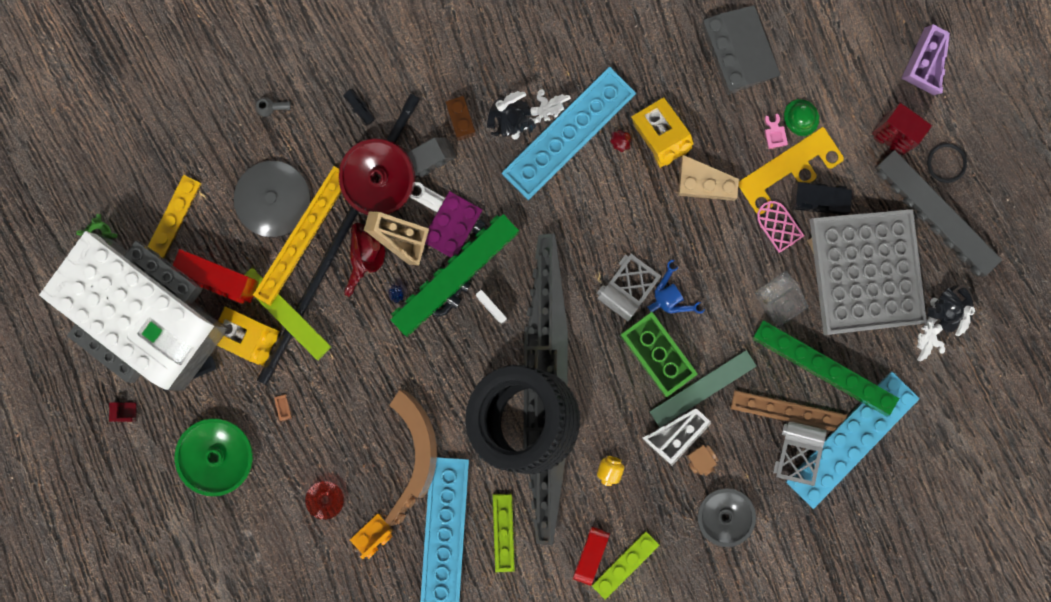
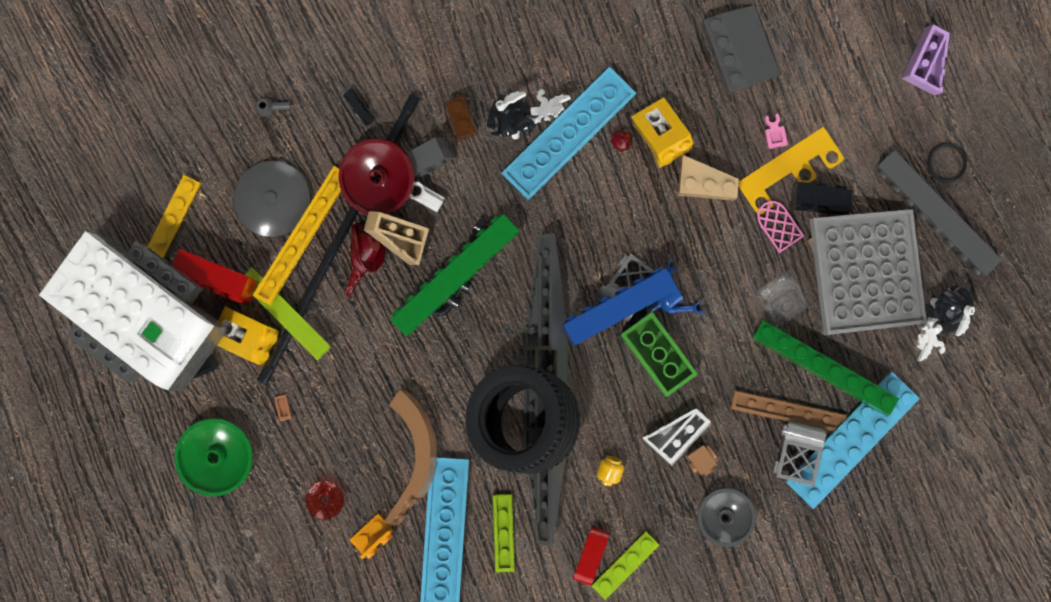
bright green piece [76,214,117,238] -> none
dark red panel [109,402,137,422] -> none
clear blue plate [388,284,403,304] -> none
magenta plate [425,191,483,258] -> none
white tile [476,290,507,325] -> none
sand green tile [649,350,756,428] -> none
green hat [784,99,819,136] -> none
dark red brick [871,103,932,156] -> none
none -> blue brick [562,268,678,347]

